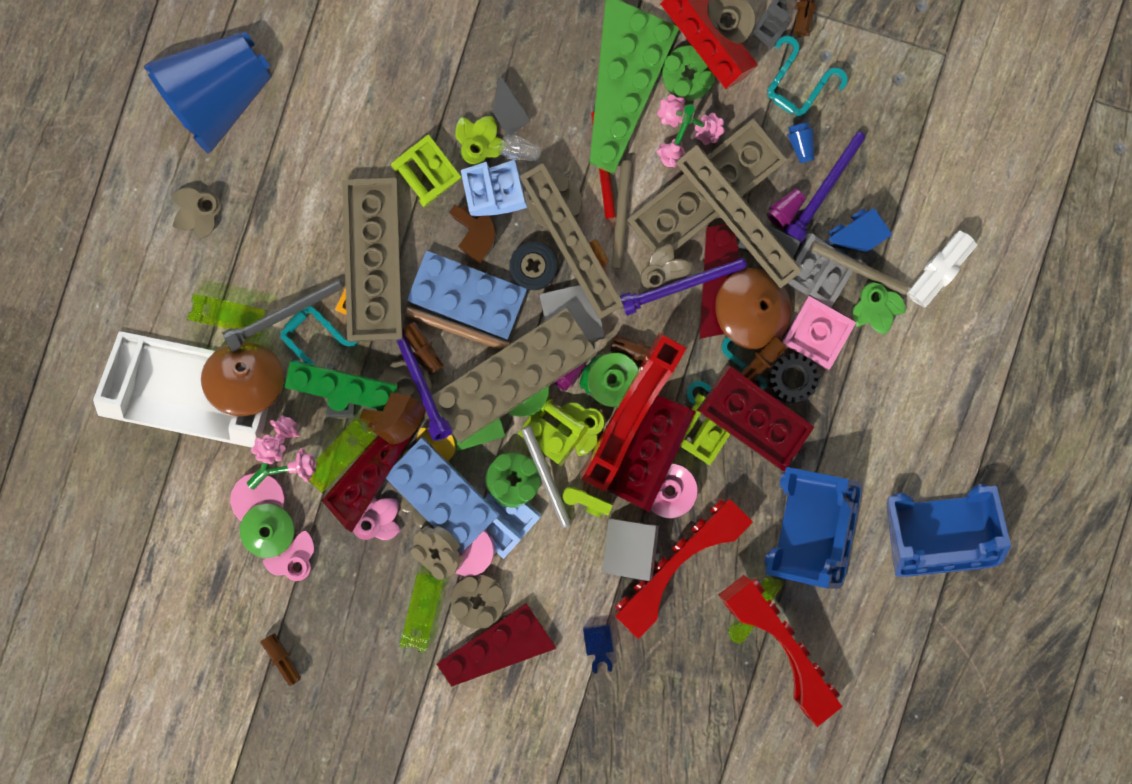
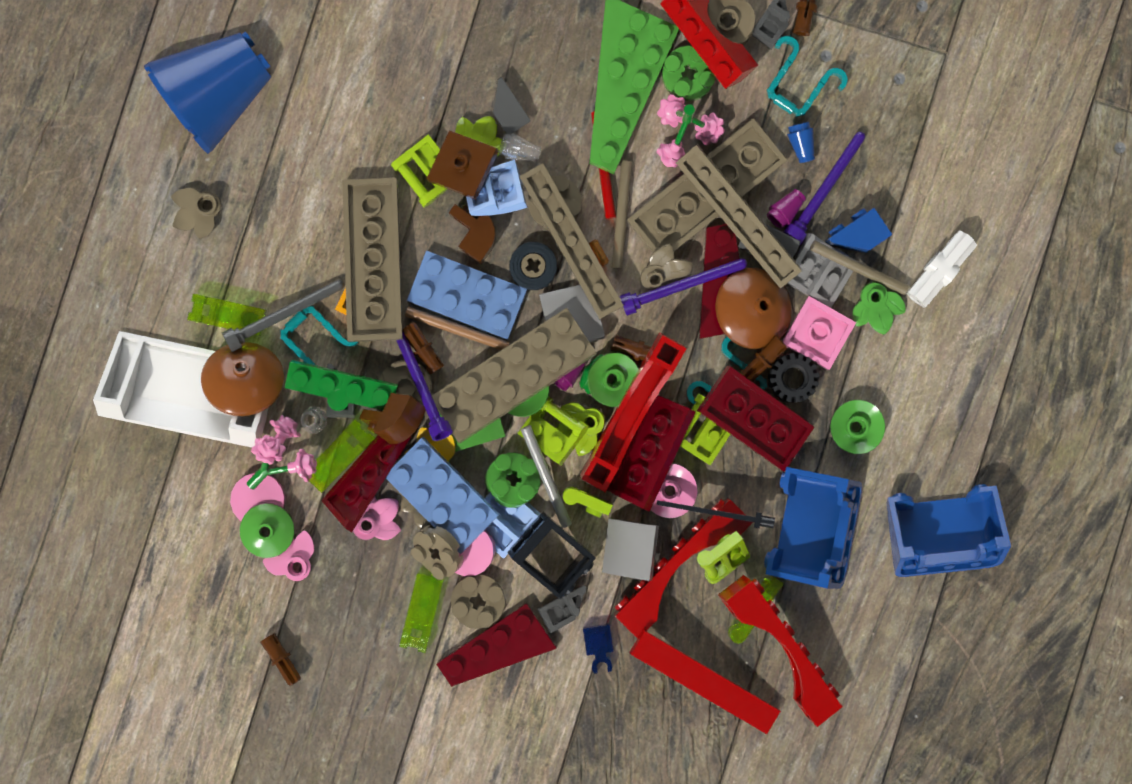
none -> clear cone [300,406,327,433]
none -> reddish brown plate [426,130,499,200]
none -> black window [507,511,596,599]
none -> dark grey slope [537,585,586,633]
none -> red tile [629,629,781,734]
none -> black sword [656,500,775,528]
none -> lime plate [697,531,750,584]
none -> bright green dish [830,400,885,454]

